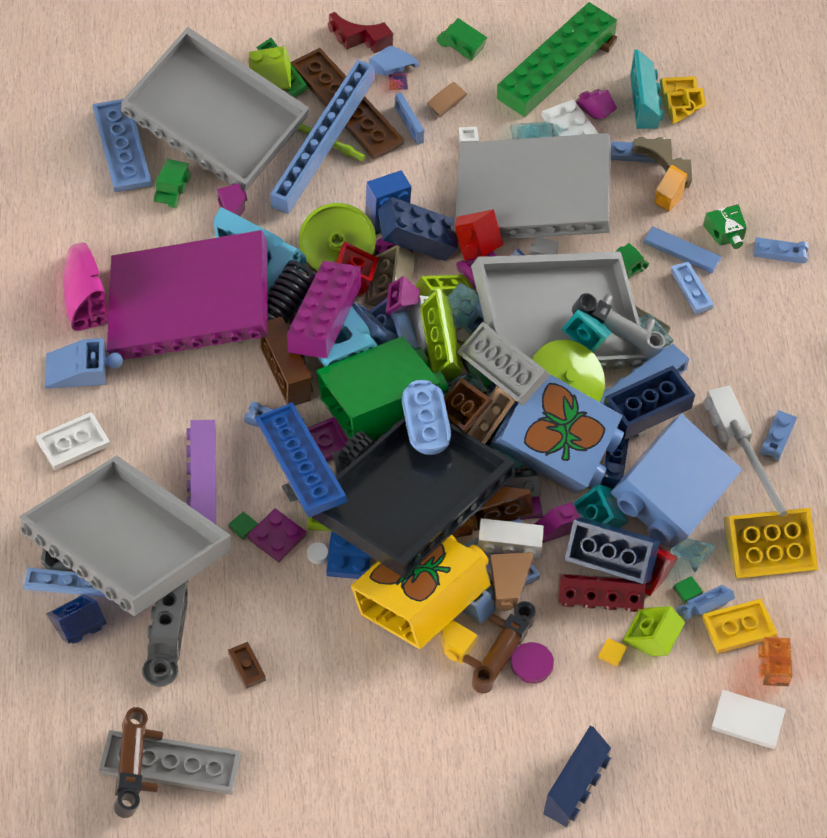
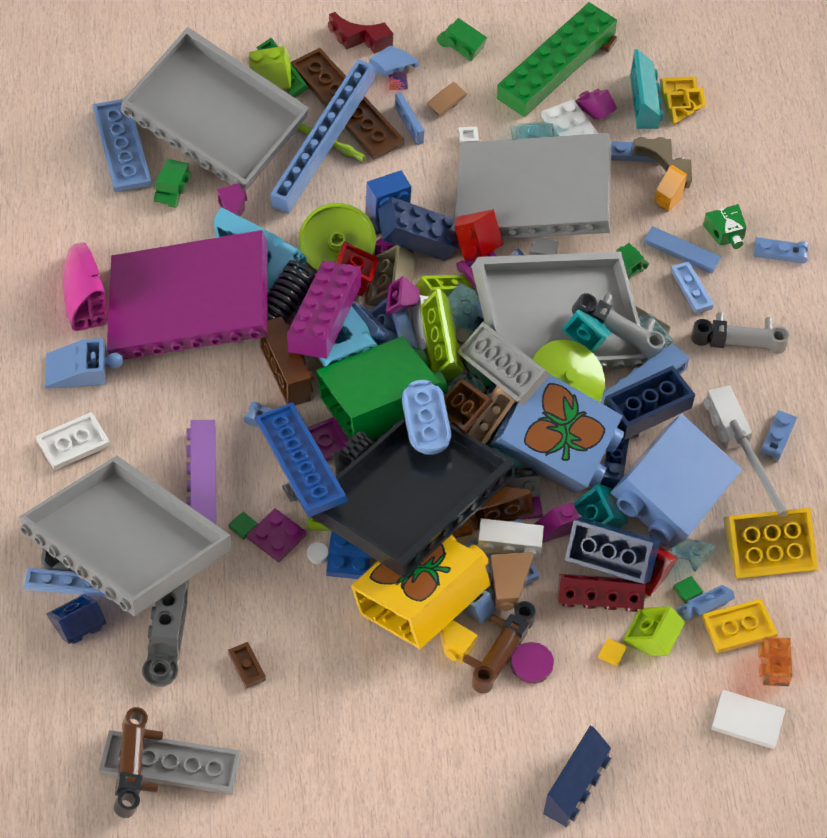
none -> light grey piece [691,312,790,354]

